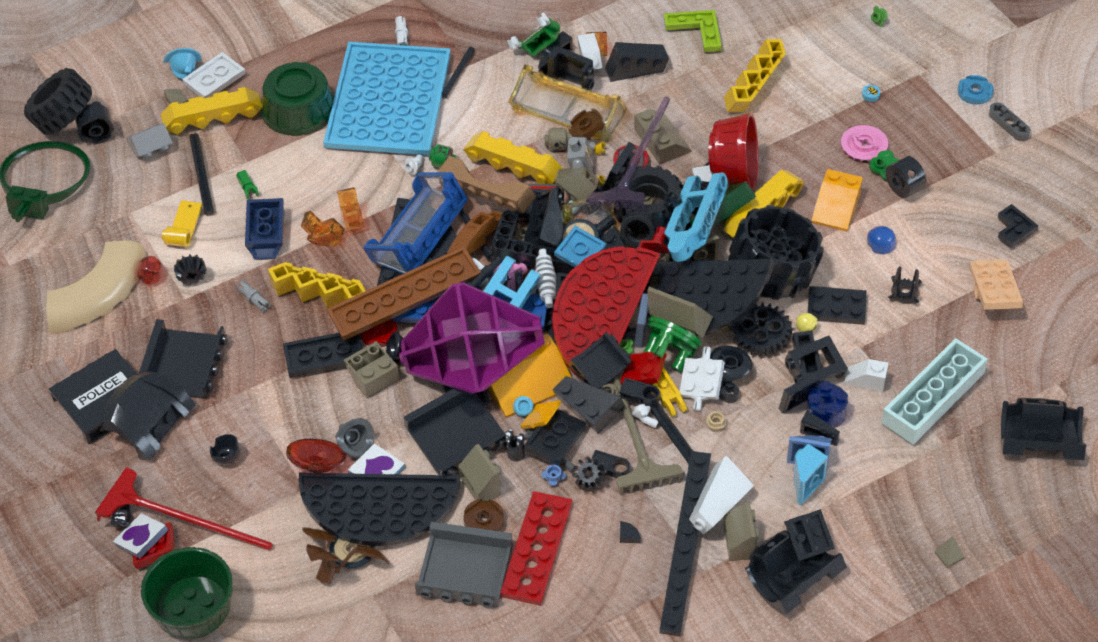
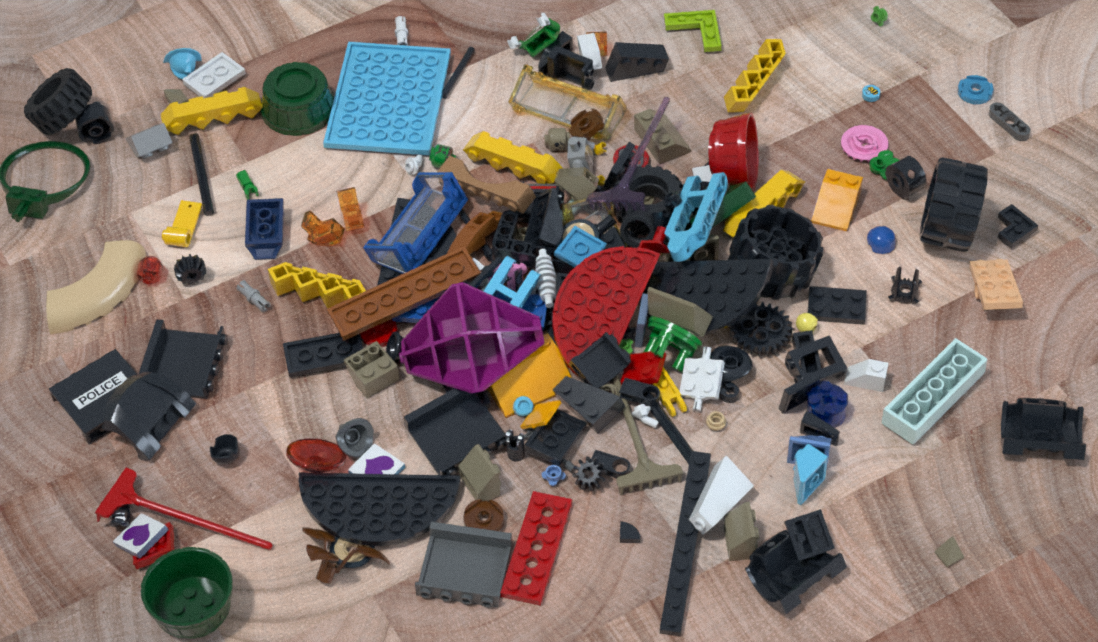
none -> black wheel [920,157,988,252]

